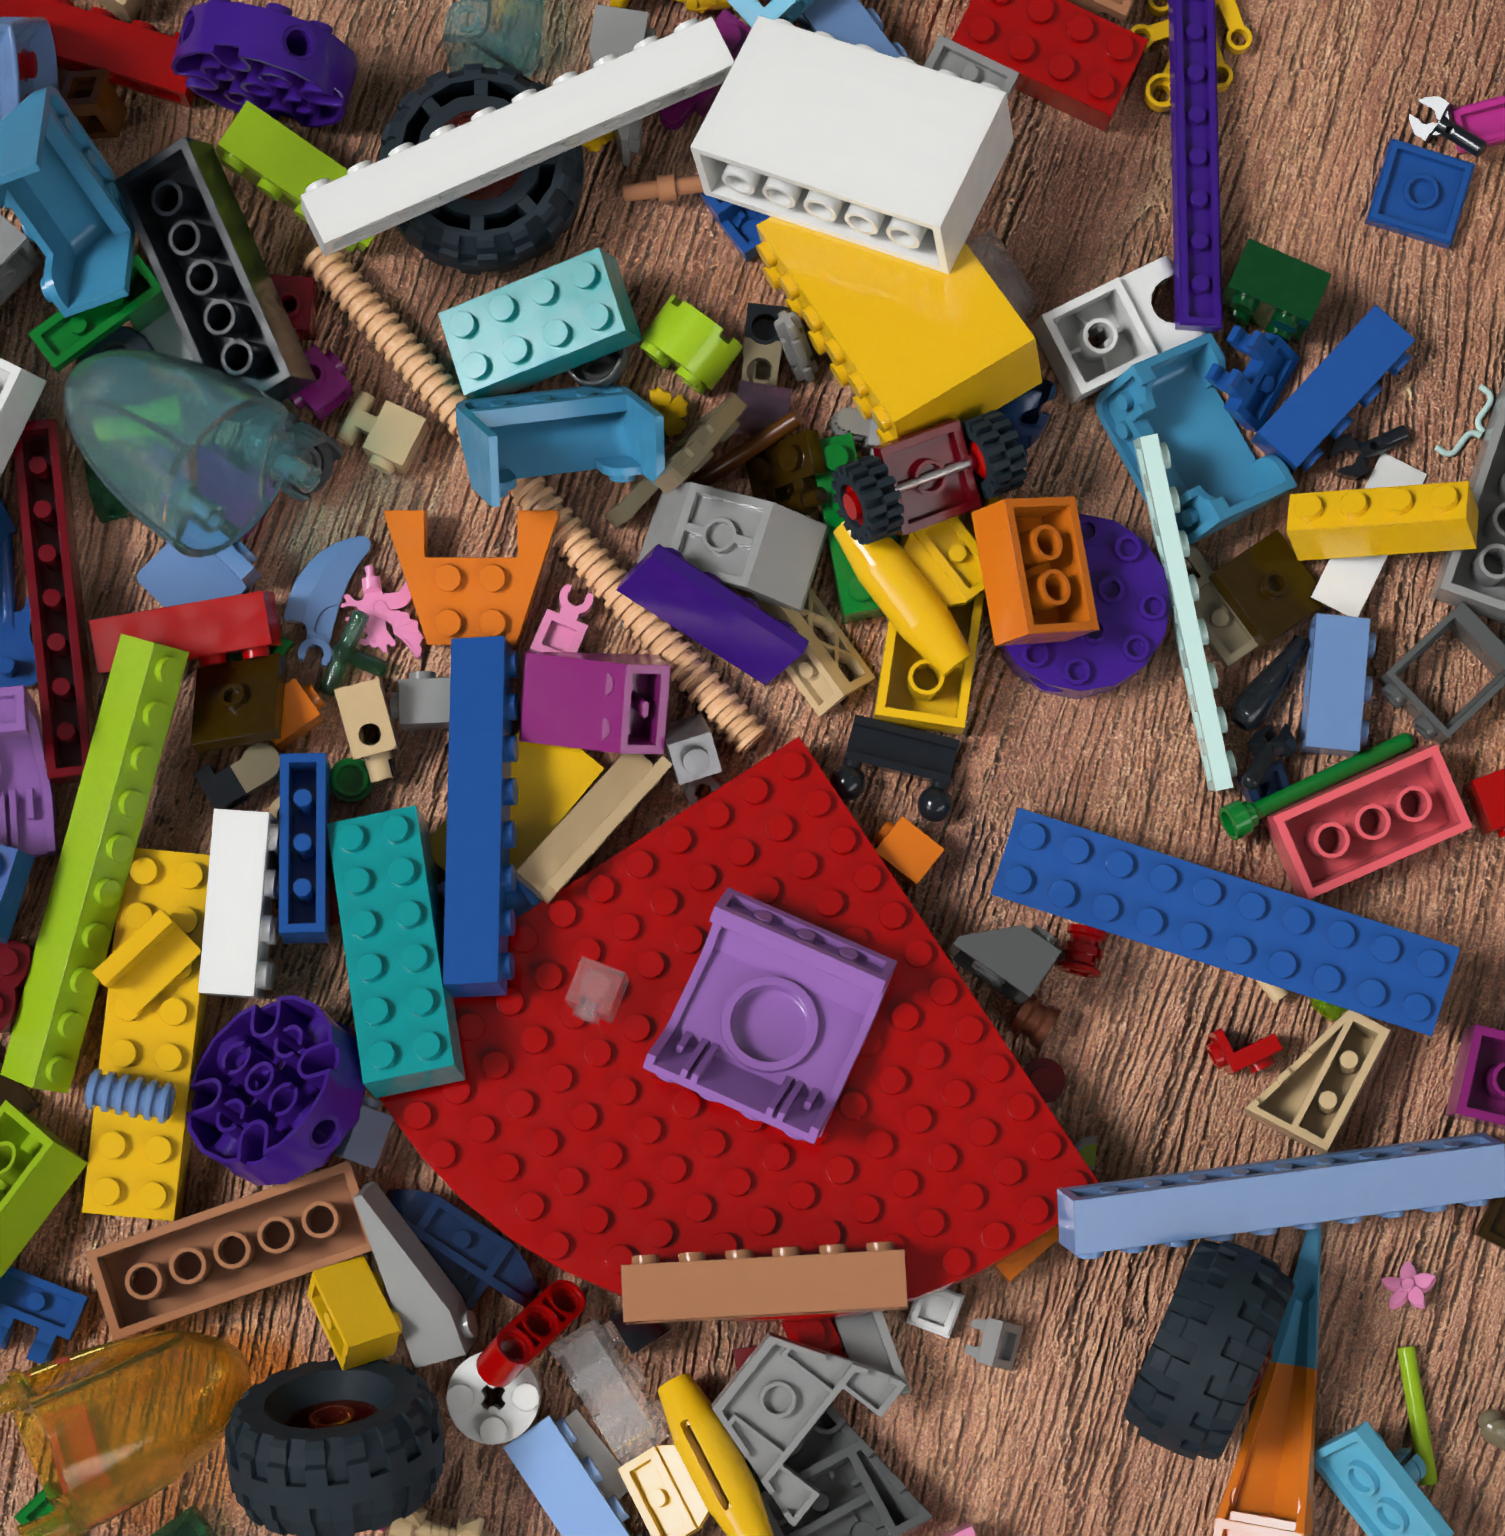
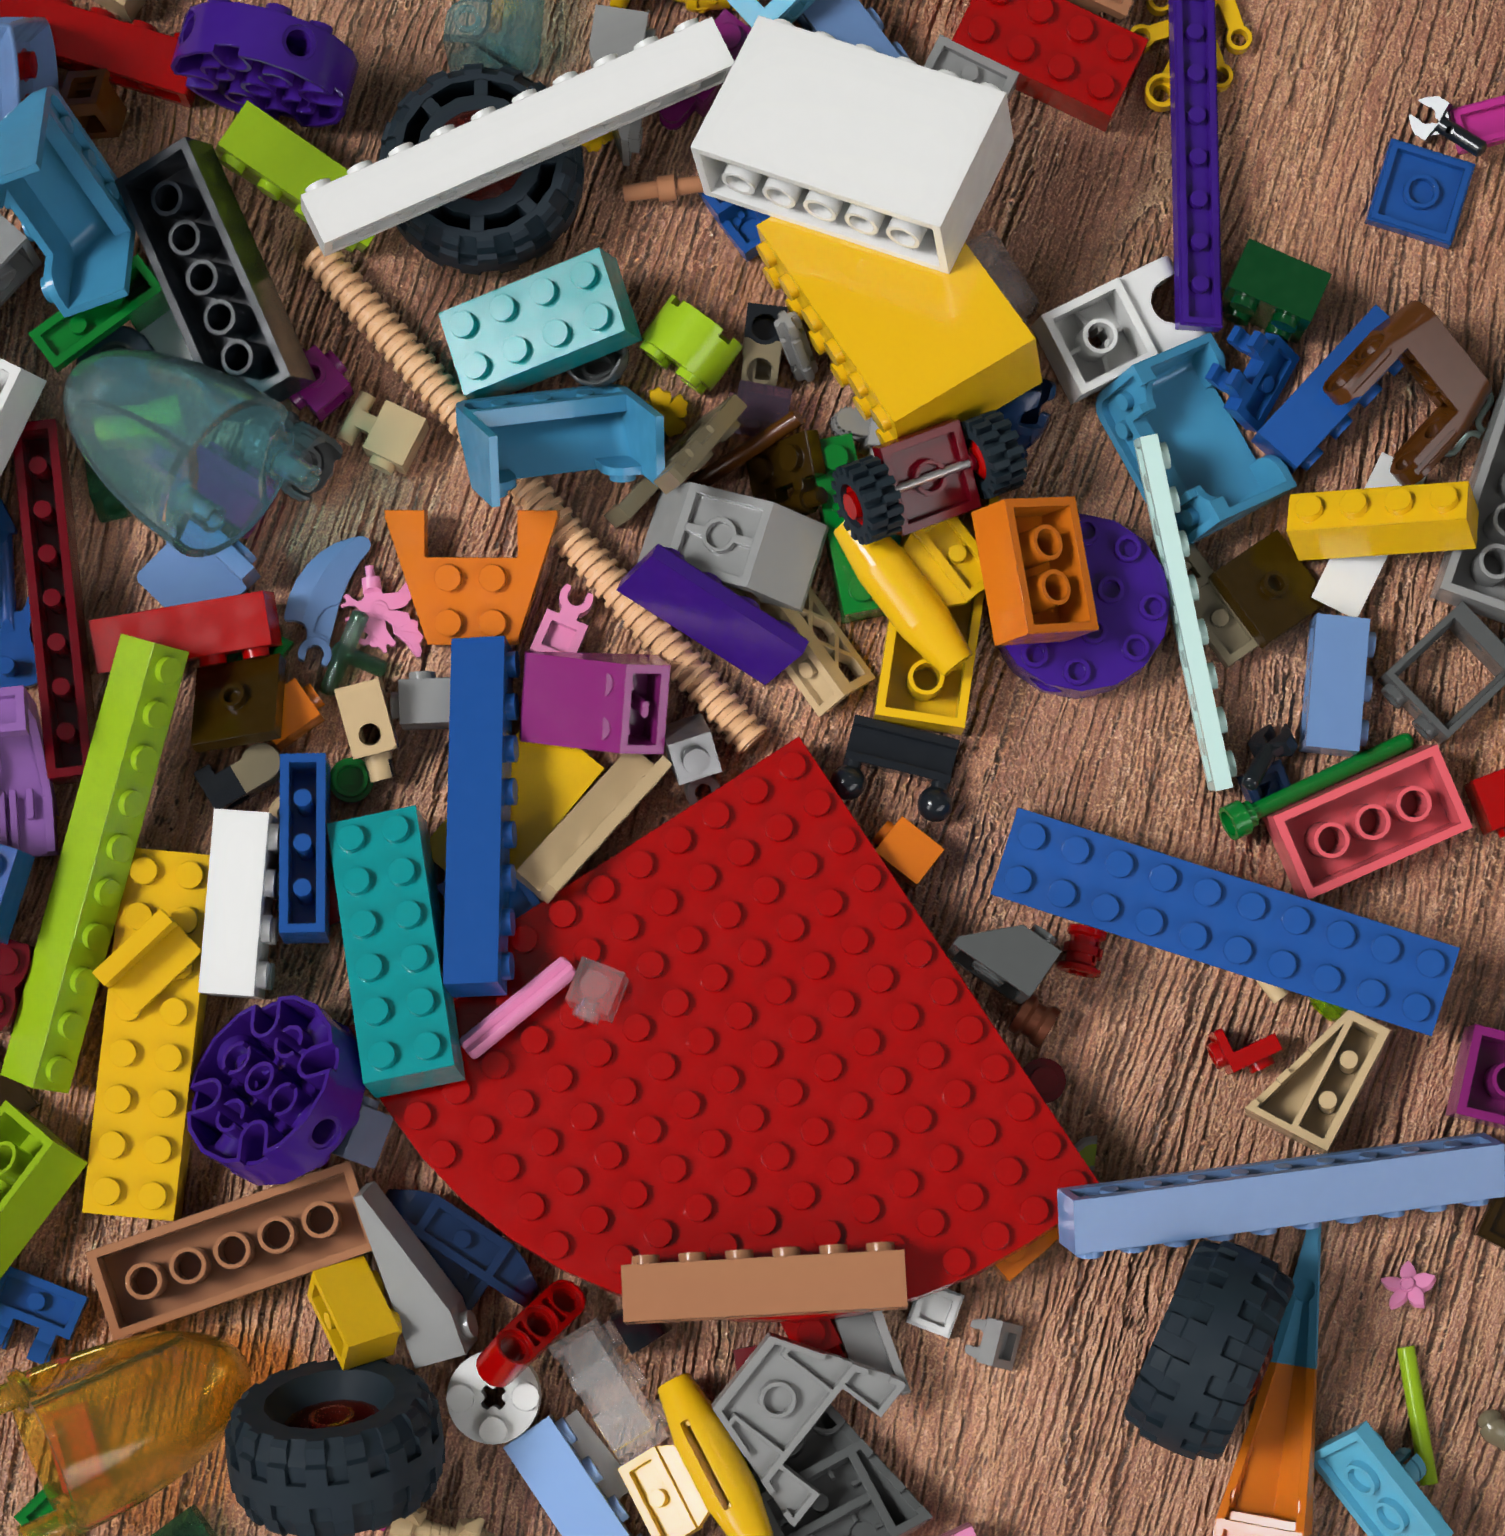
medium blue piece [85,1068,175,1124] -> none
dark red brick [270,274,319,344] -> none
medium lavender panel [643,887,898,1144] -> none
black piece [1230,635,1309,731] -> none
black bar [1327,425,1410,481] -> none
none -> bright pink axle [459,957,577,1059]
none -> reddish brown connector [1323,300,1492,486]

